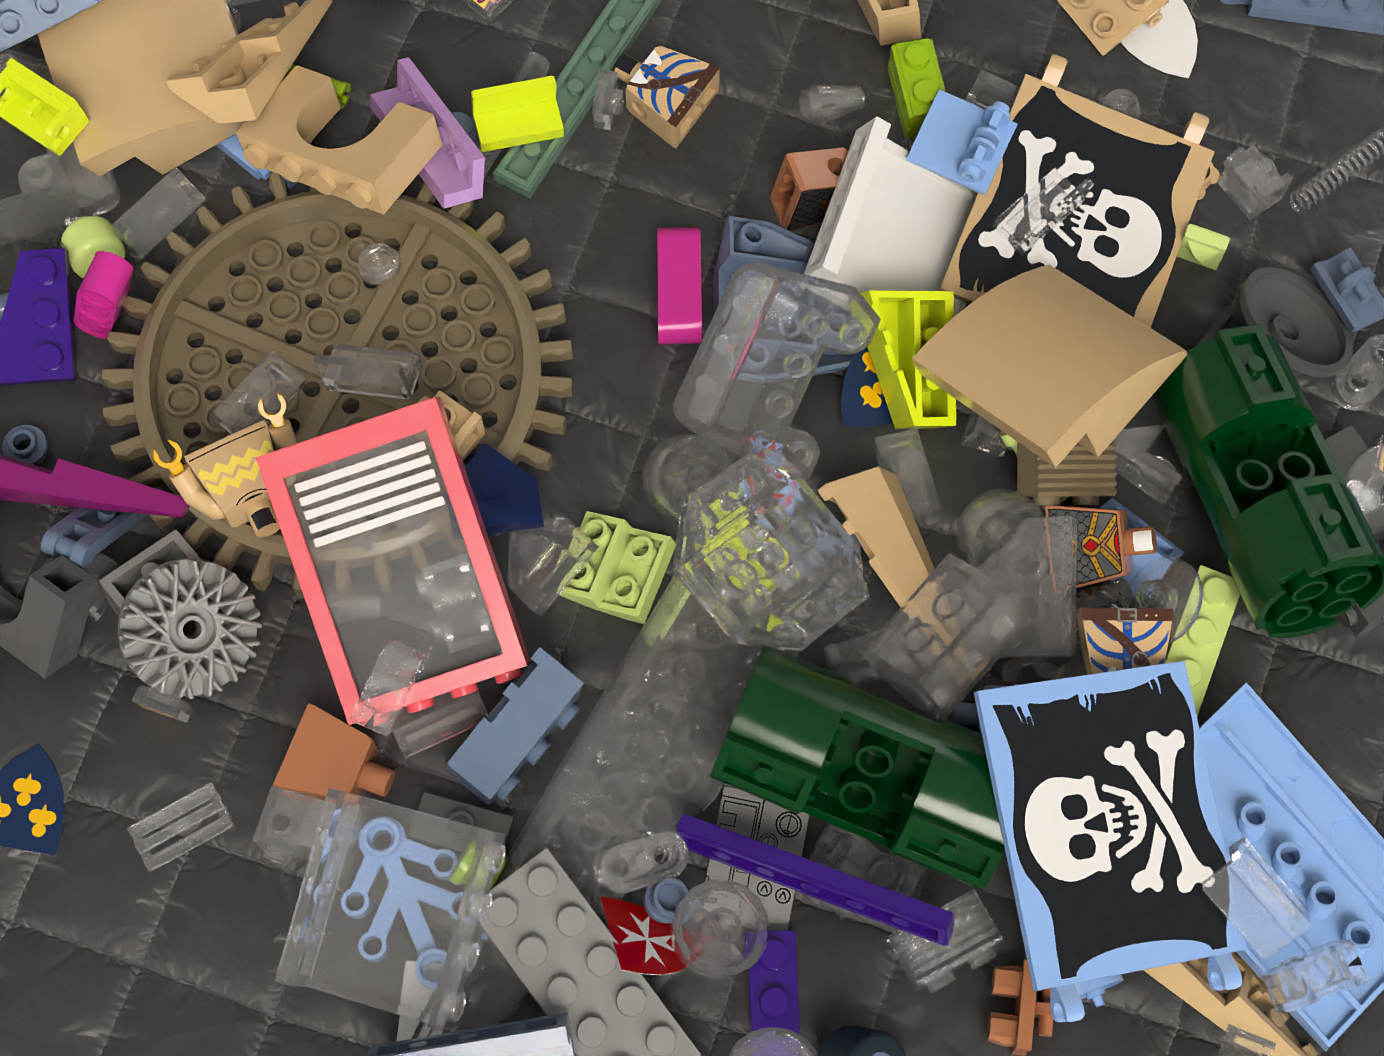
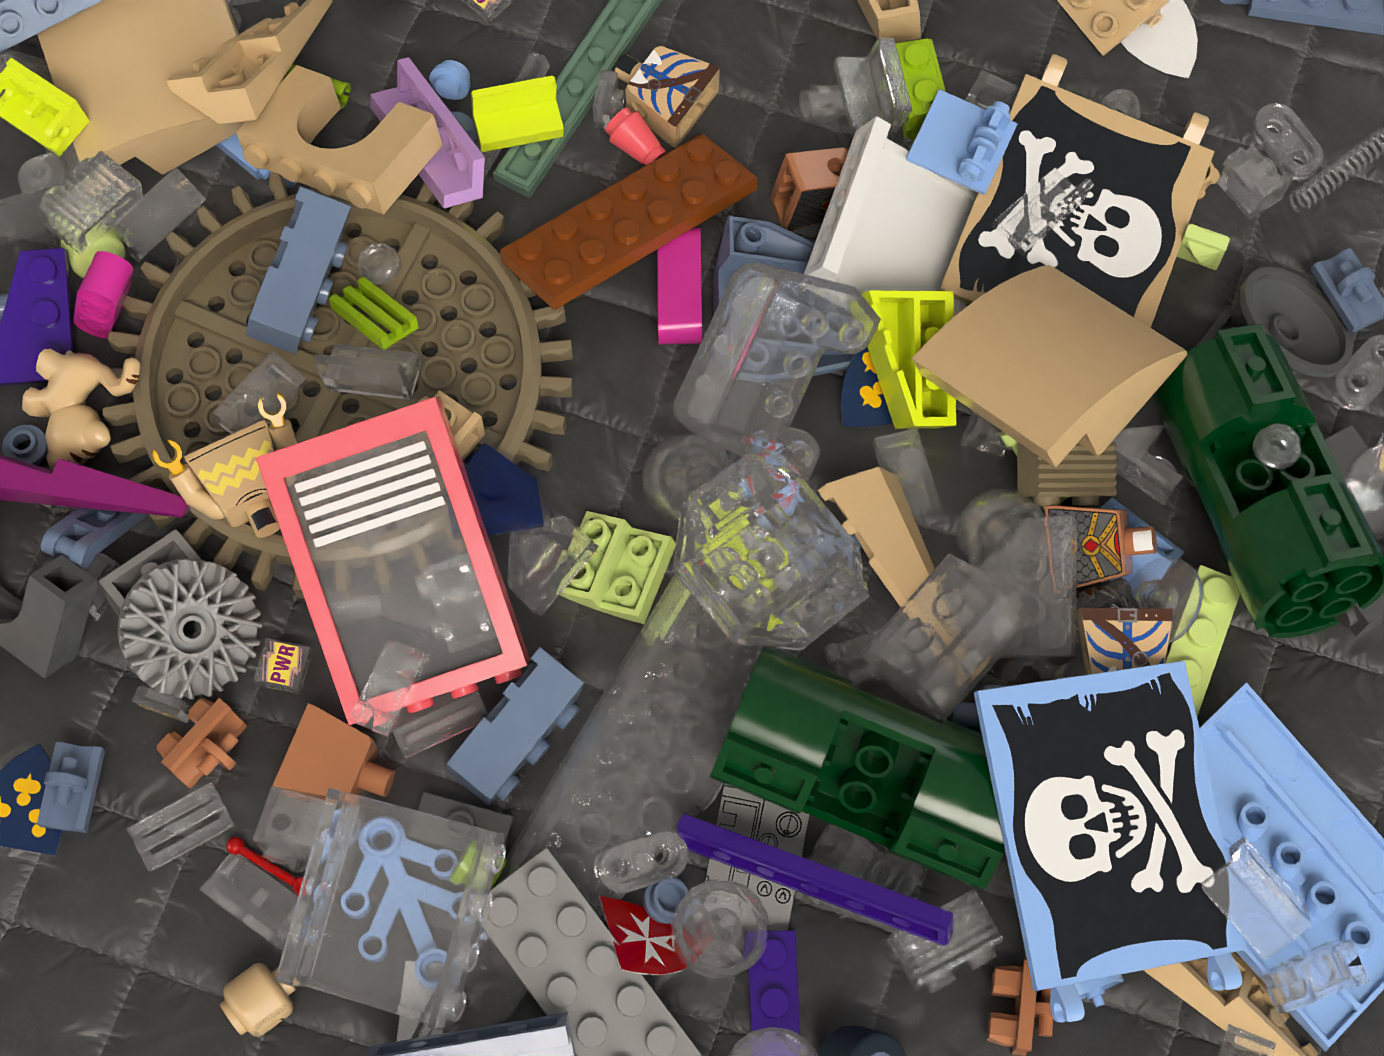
none -> tan animal [22,348,141,471]
none -> sand blue hips [37,742,105,833]
none -> clear brick [39,151,144,256]
none -> nougat hips [157,698,247,789]
none -> clear hinge [199,853,316,953]
none -> tan head [220,963,296,1037]
none -> red hinge [226,837,313,897]
none -> sand blue wedge [246,186,351,355]
none -> tile [253,638,313,694]
none -> lime tile [329,276,419,350]
none -> light blue plate [429,60,471,100]
none -> dark orange plate [500,133,757,310]
none -> coral cone [605,107,667,166]
none -> clear panel [833,38,912,133]
none -> clear plate [1252,103,1324,180]
none -> clear plate [1253,424,1301,469]

